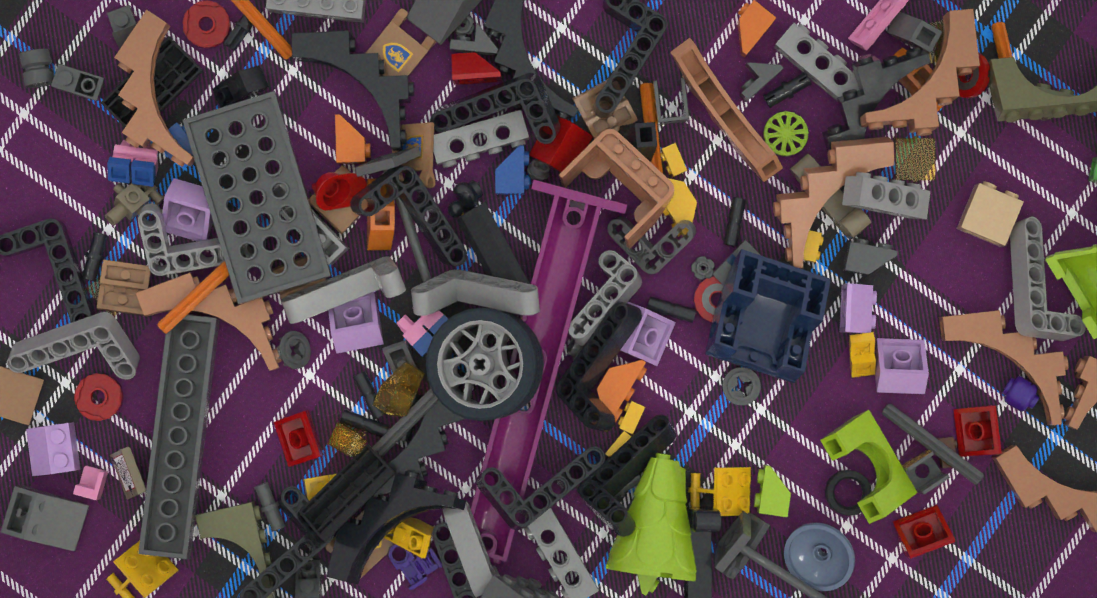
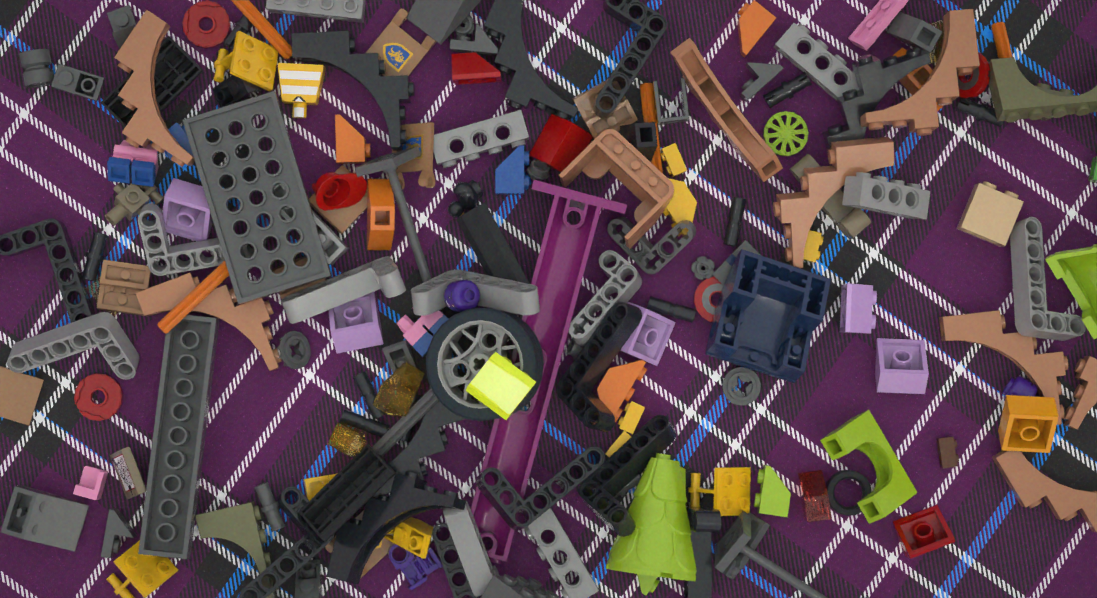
lavender slope [26,422,80,476] -> none
red slope [273,410,324,467] -> none
black beam [350,165,467,266] -> none
black beam [430,73,561,144] -> none
sand blue dish [784,523,855,591] -> none
dark grey slope [842,238,898,275] -> none
yellow slope [849,332,876,378] -> none
dark grey axle [882,404,984,485] -> none
clear yellow piece [895,136,935,183] -> none
dark grey piece [902,449,950,495] -> none
red slope [953,405,1002,457] -> none
none -> dark grey slope [101,508,137,558]
none -> yellow plate [214,31,278,92]
none -> torso [278,63,326,118]
none -> dark purple head [444,280,480,312]
none -> neon yellow slope [465,352,536,420]
none -> clear red slope [798,470,832,522]
none -> black pin [956,97,1004,128]
none -> light orange brick [998,395,1058,453]

